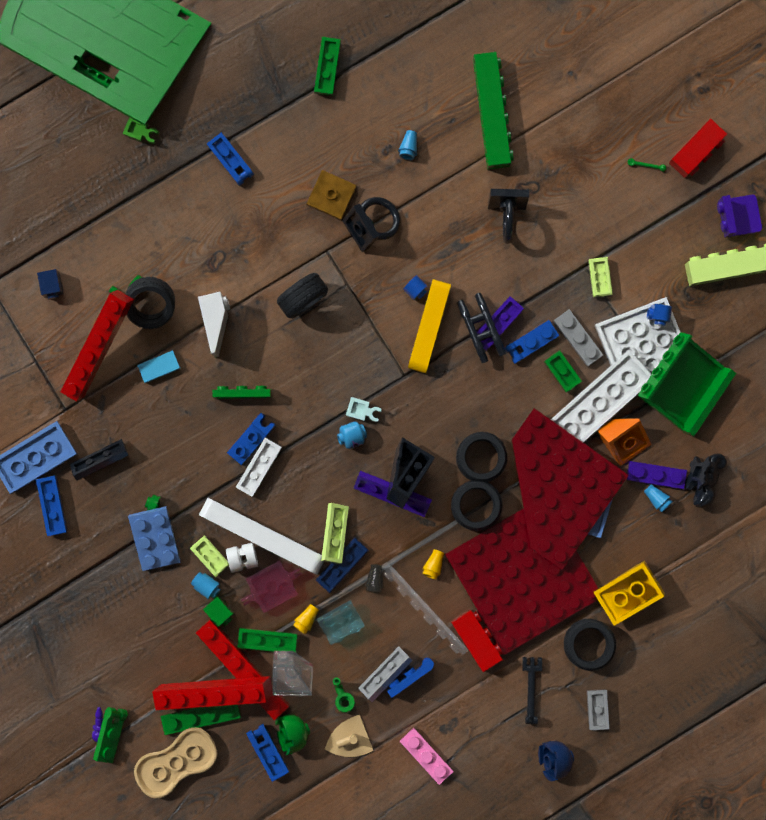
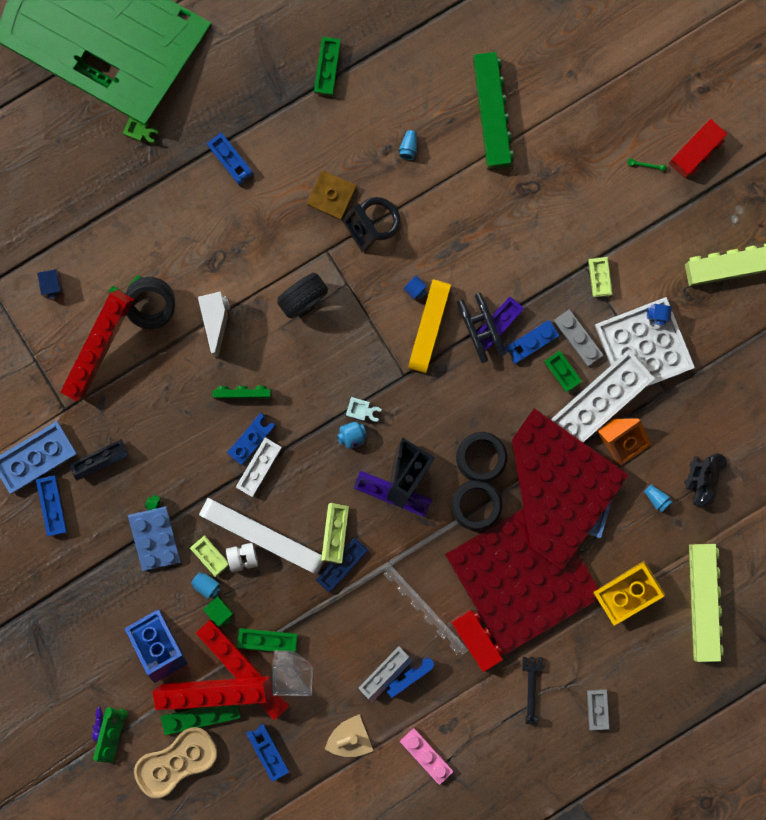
medium azure tile [137,351,181,383] -> none
clear pink plate [241,561,303,613] -> none
green cylinder [275,714,310,755] -> none
yellow cone [293,604,319,634] -> none
clear light blue bracket [317,600,364,645] -> none
green plate [333,677,355,713] -> none
clear smoke cone [365,564,384,593] -> none
yellow cone [422,549,444,580] -> none
black tile [488,189,529,244] -> none
dark blue cylinder [538,741,574,782] -> none
black tyre [564,619,616,671] -> none
dark purple plate [626,461,687,489] -> none
green panel [638,332,736,436] -> none
dark purple bracket [717,195,762,238] -> none
none -> blue slope [125,609,189,683]
none -> yellowish green brick [689,544,723,662]

